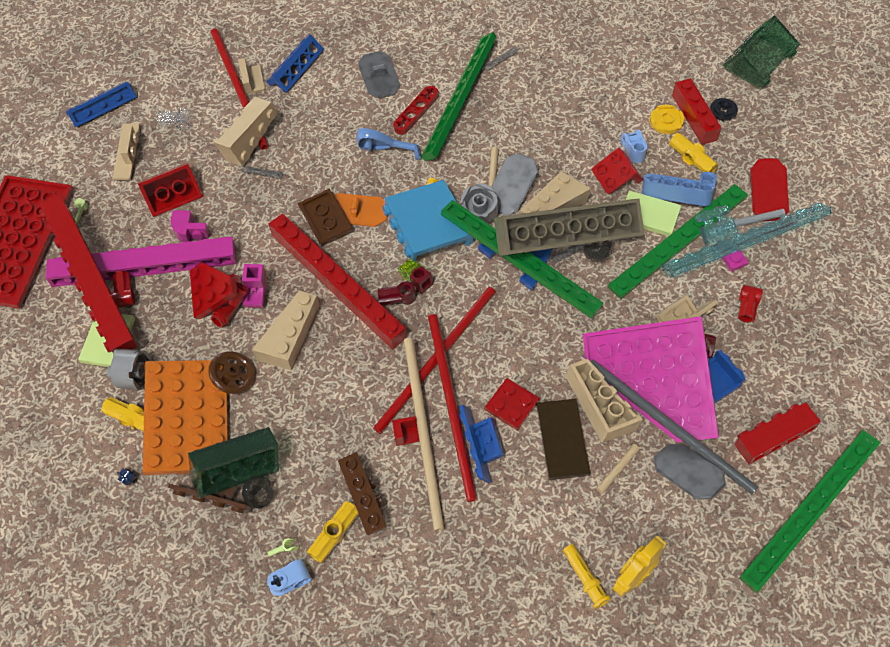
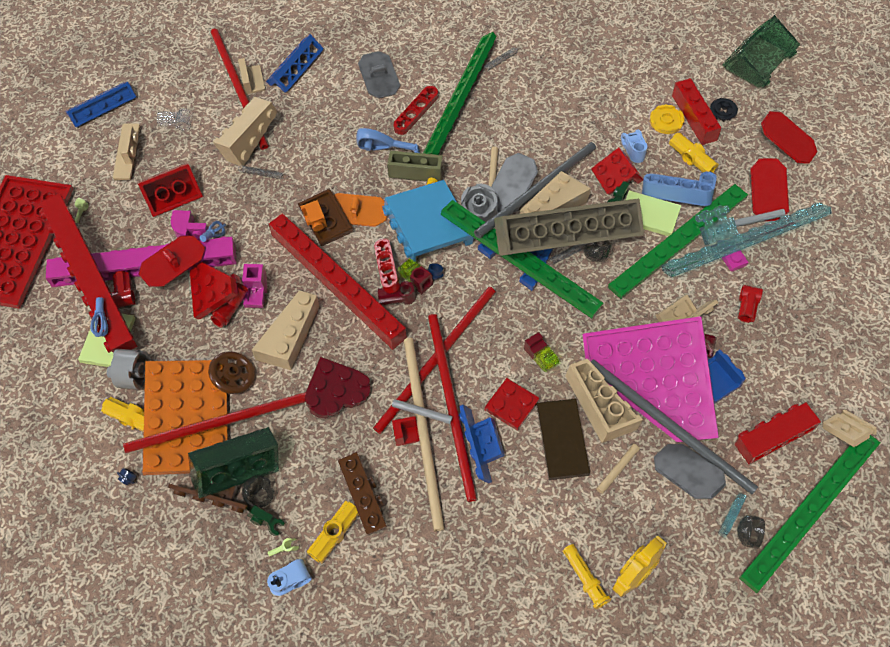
none -> medium blue piece [90,297,108,337]
none -> red piece [123,392,306,454]
none -> red shield [138,236,205,287]
none -> medium blue piece [200,220,226,242]
none -> dark green plate [247,505,285,536]
none -> orange brick [300,200,327,231]
none -> dark red plate [305,357,370,419]
none -> red beam [374,238,400,294]
none -> olive brick [387,150,443,181]
none -> light grey bar [392,399,452,424]
none -> dark blue plate [426,263,444,280]
none -> dark grey piece [474,142,596,238]
none -> leg [524,332,559,372]
none -> dark green plate [607,181,630,202]
none -> clear light blue tile [718,493,747,538]
none -> clear smoke hair [737,515,765,549]
none -> red shield [761,111,817,164]
none -> tan plate [823,409,877,447]

